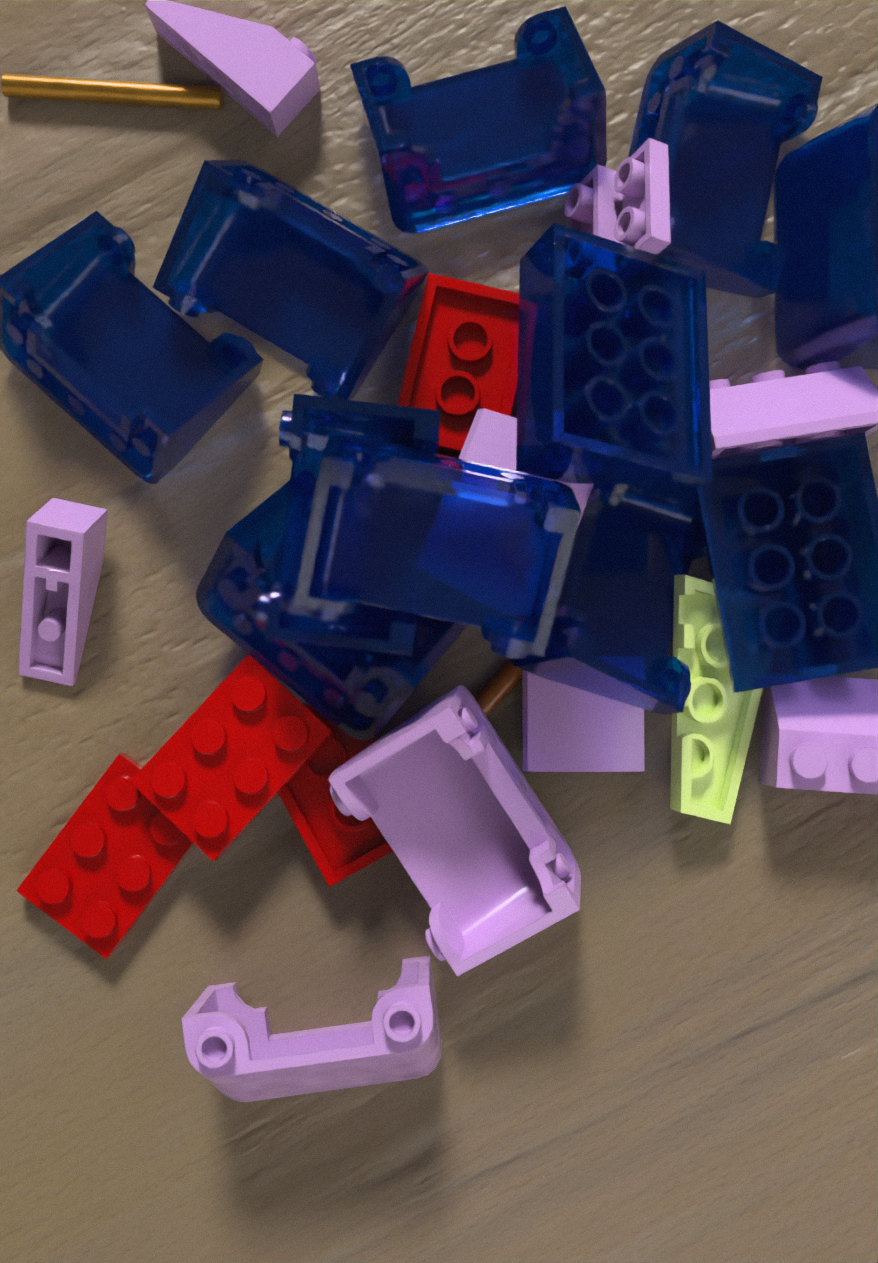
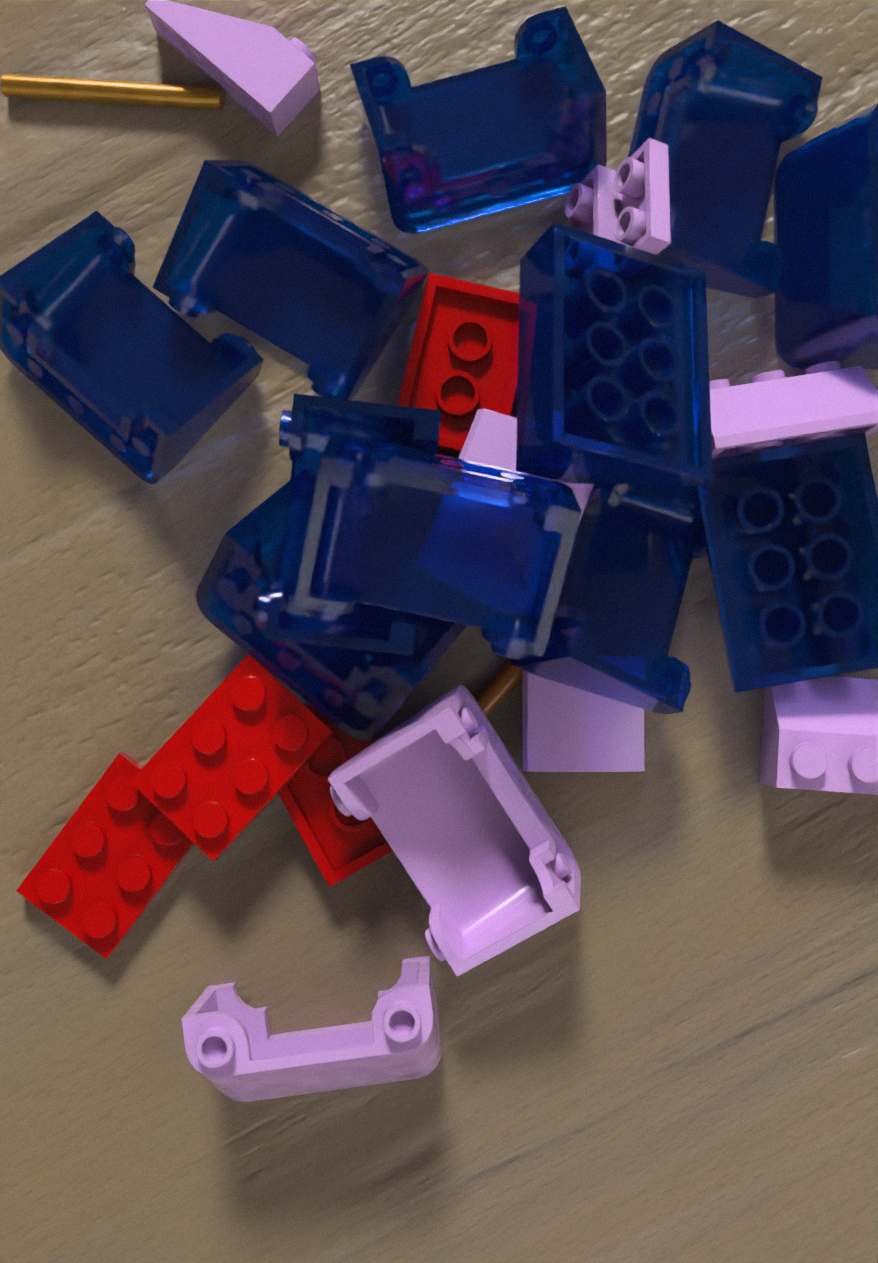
lavender slope [18,498,108,686] -> none
yellowish green wing [670,575,783,824] -> none

